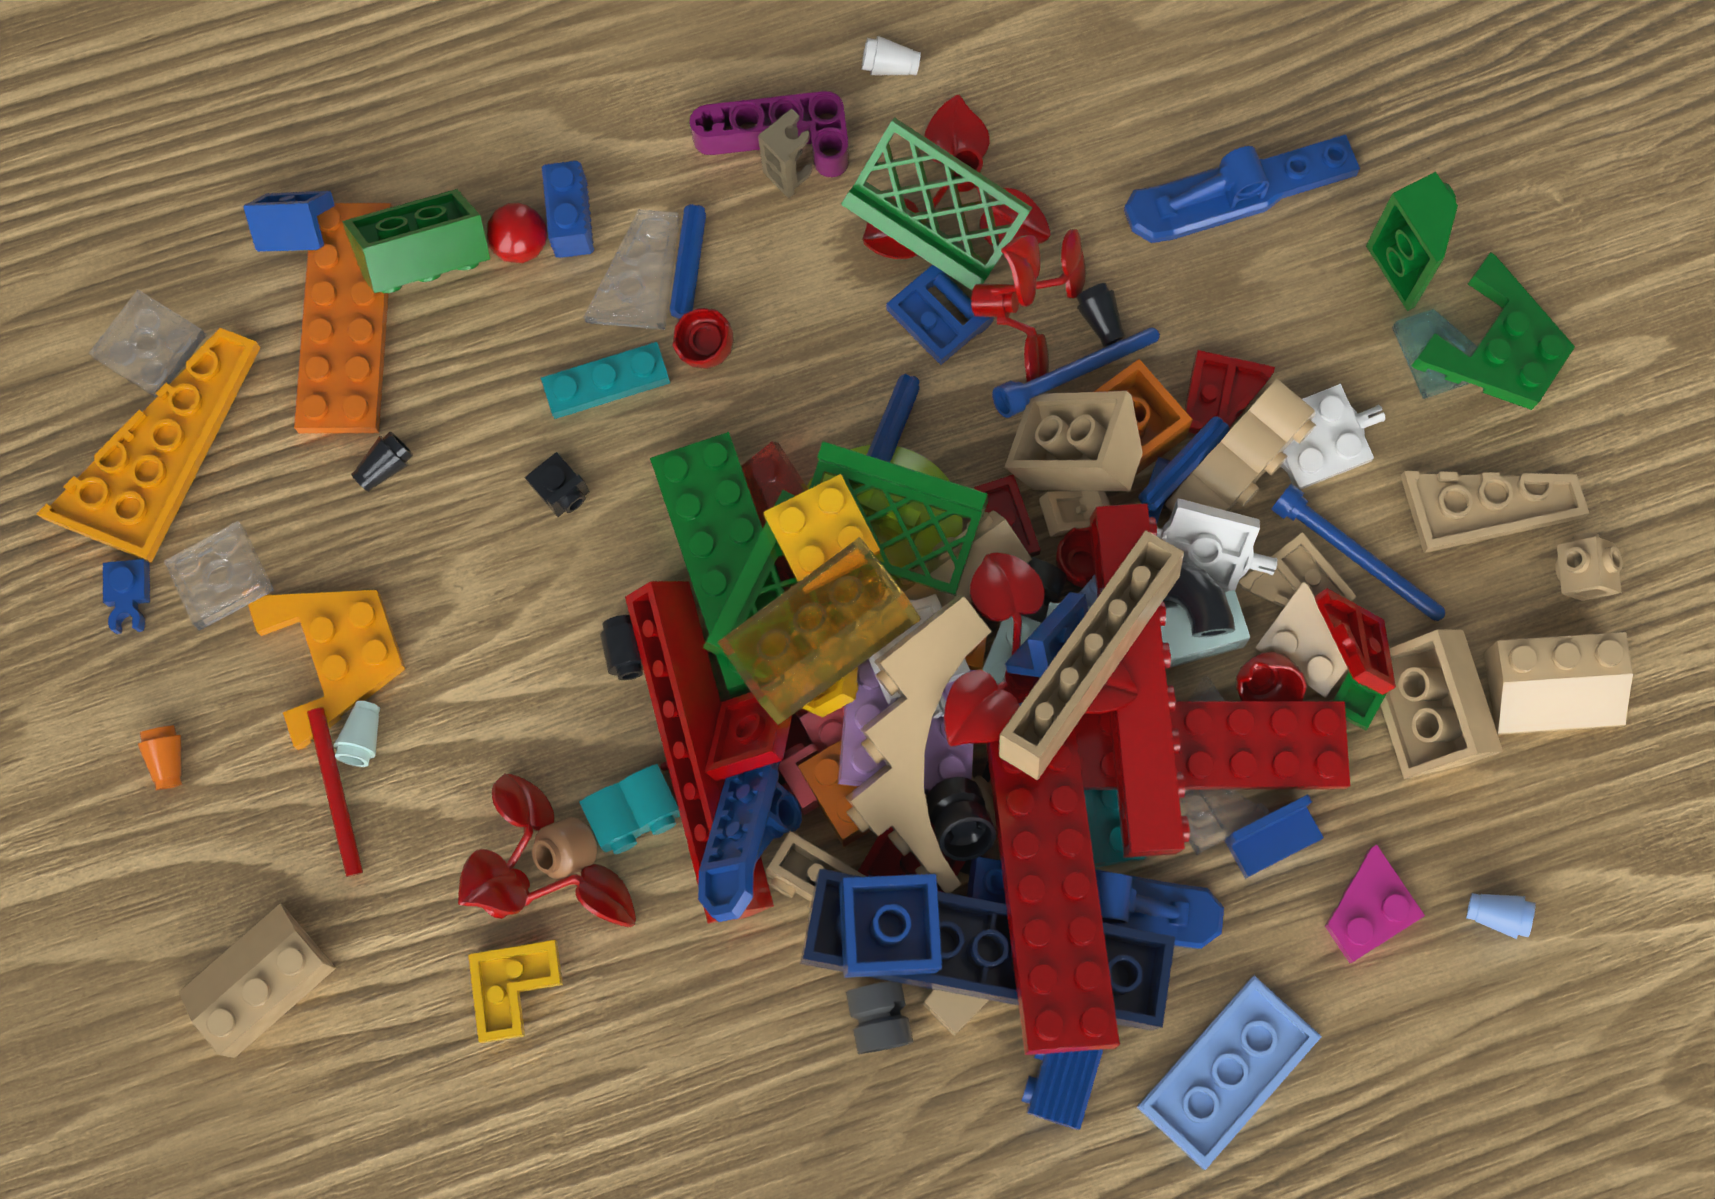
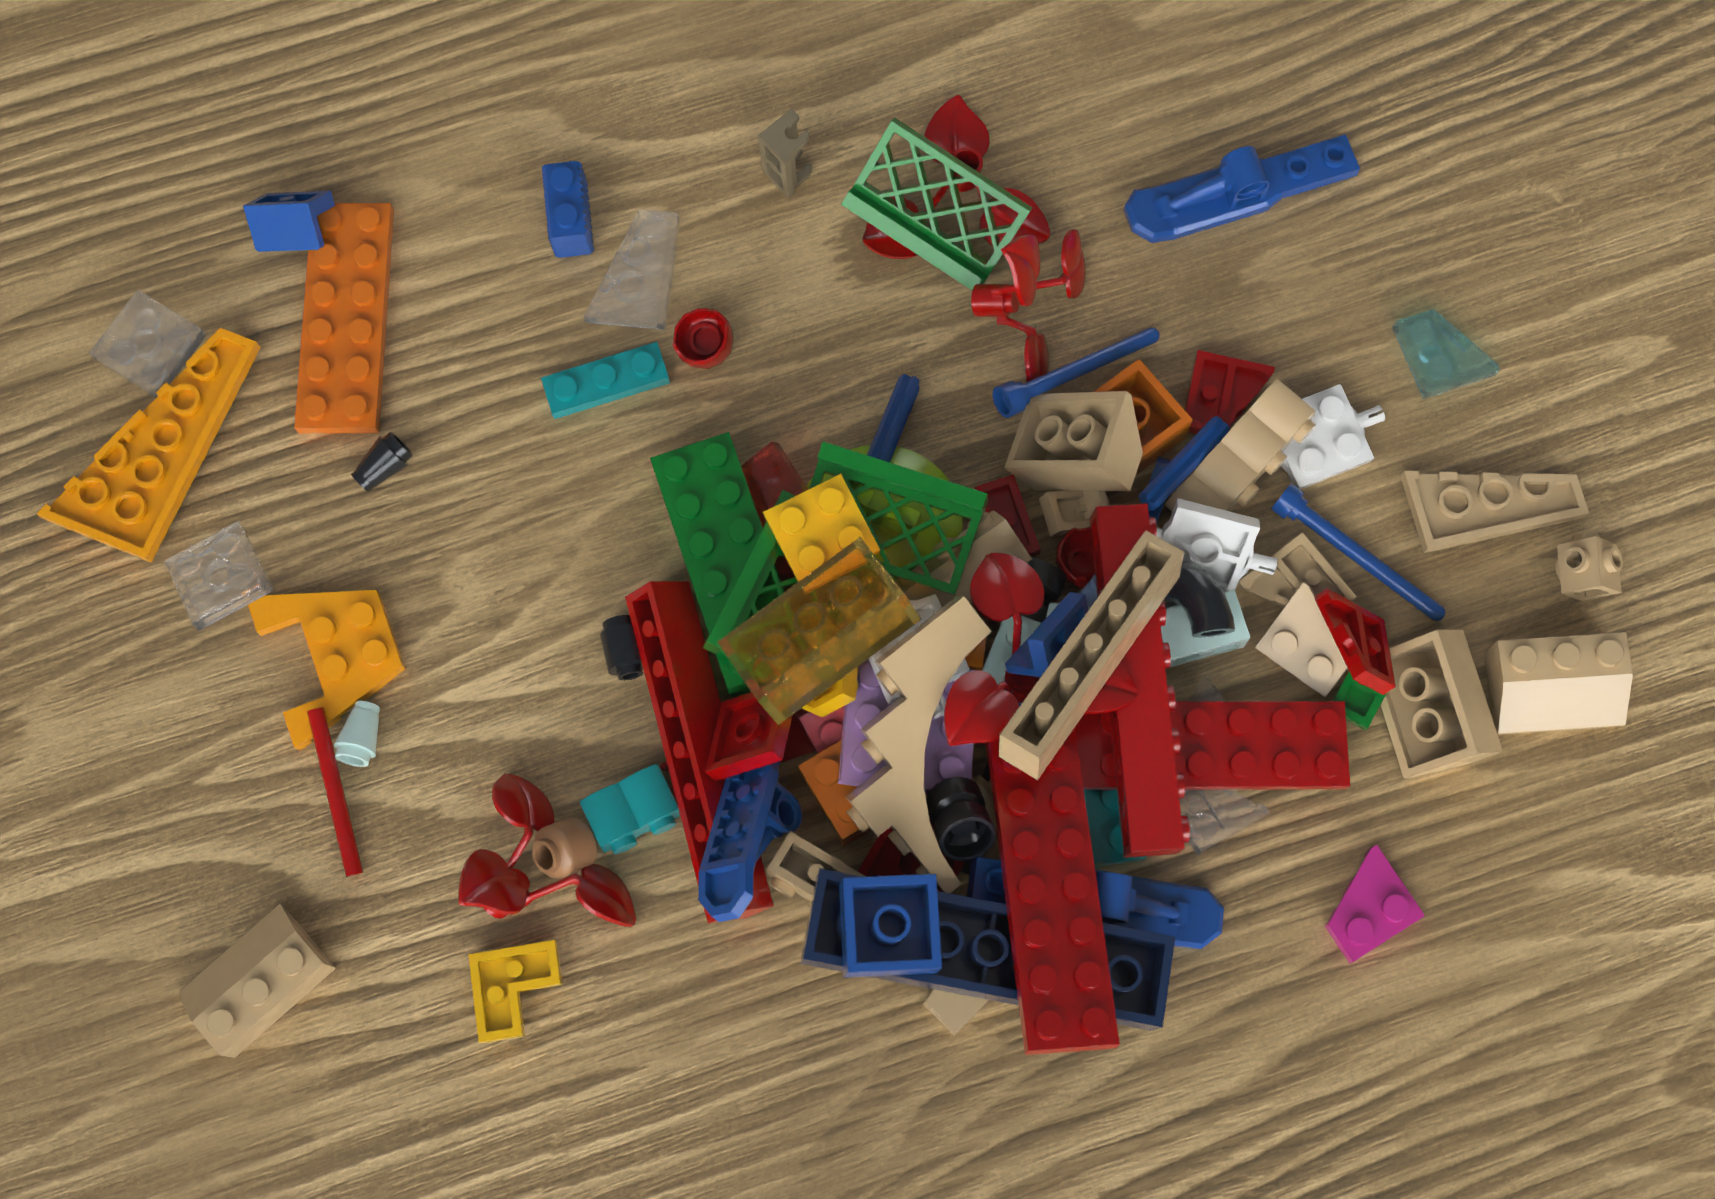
blue plate [103,559,150,634] -> none
orange cone [137,725,182,790] -> none
green slope [342,189,490,293] -> none
red hair [486,203,547,264] -> none
black bracket [525,452,589,517] -> none
blue axle [670,204,706,318] -> none
magenta beam [689,91,849,177] -> none
coral bracket [778,743,819,815] -> none
dark grey wheel [846,981,914,1054] -> none
white cone [862,36,921,76] -> none
blue plate [886,265,994,365] -> none
blue brick [1021,1049,1103,1130] -> none
black cone [1076,283,1125,347] -> none
light blue tile [1137,975,1322,1170] -> none
blue panel [1224,795,1324,879] -> none
red hair [1235,652,1307,701] -> none
green slope [1366,172,1458,311] -> none
green wing [1411,252,1575,410] -> none
light blue cone [1466,893,1536,939] -> none

